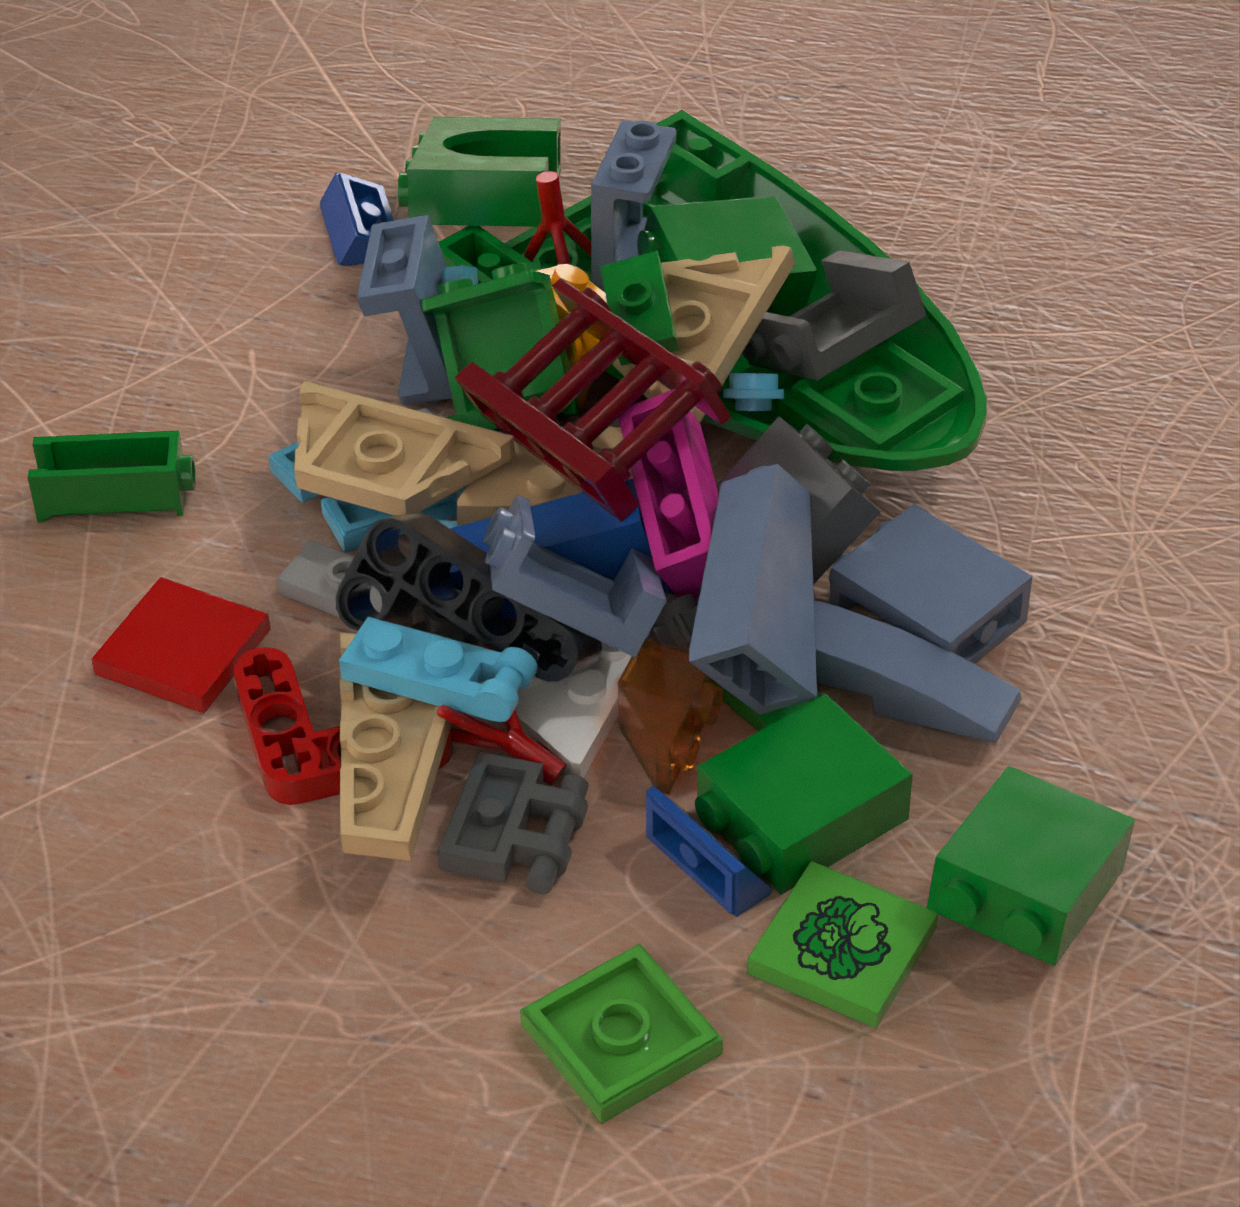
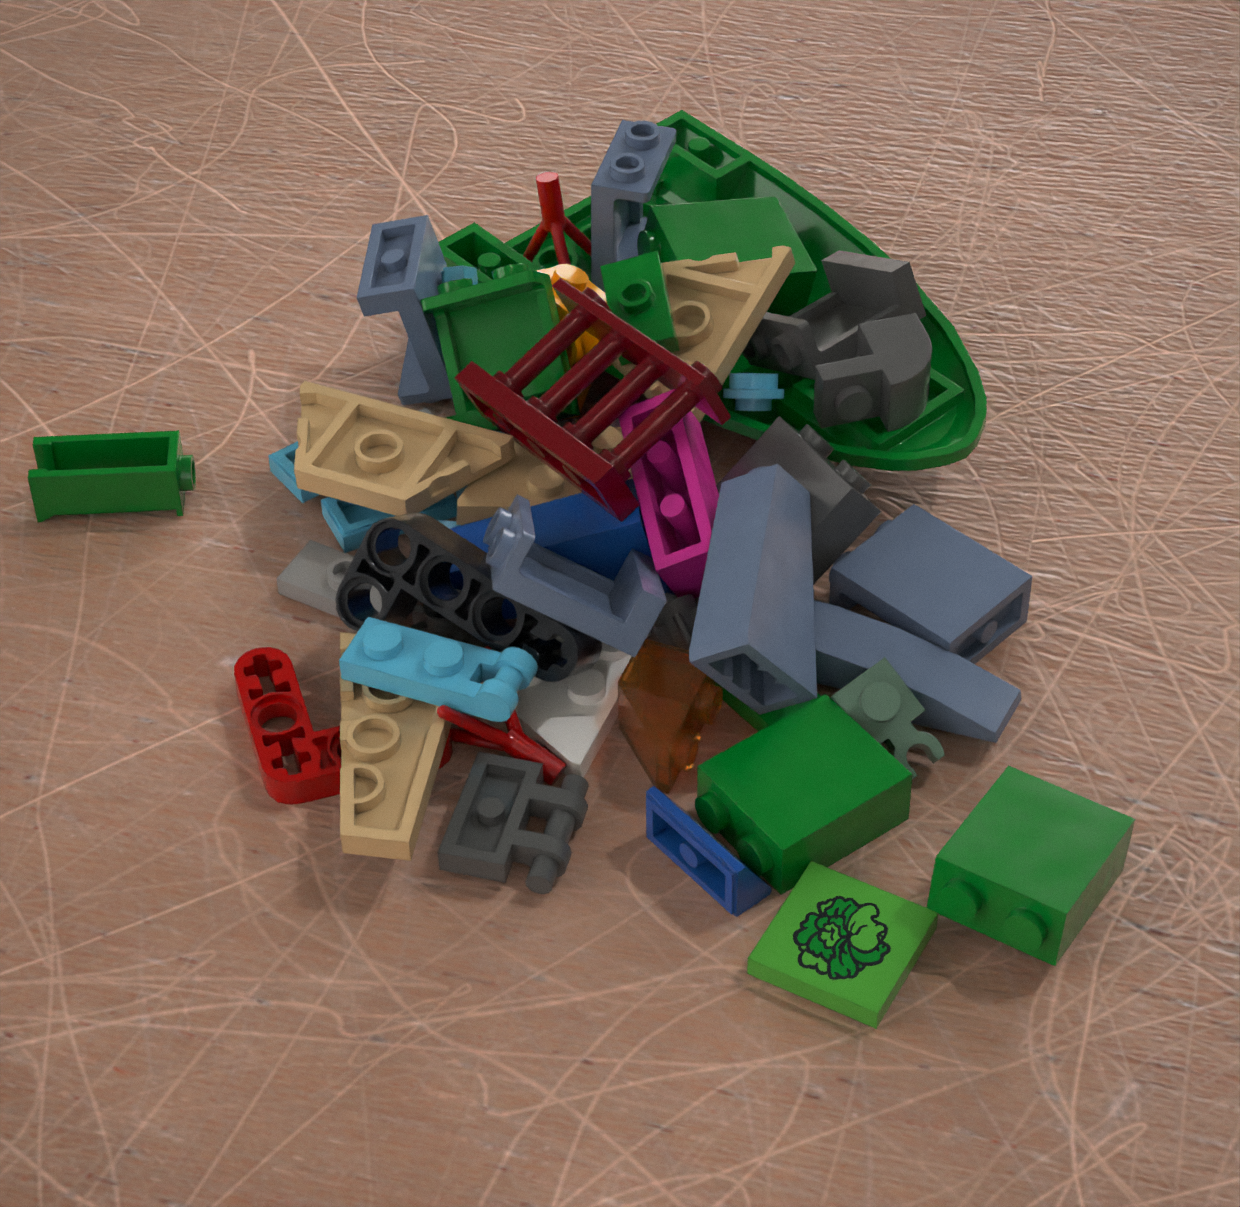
red tile [91,577,271,714] -> none
blue slope [320,172,394,266] -> none
green arch [398,116,561,227] -> none
bright green tile [520,943,723,1124] -> none
none -> dark grey brick [813,313,932,432]
none -> sand green plate [830,657,945,779]

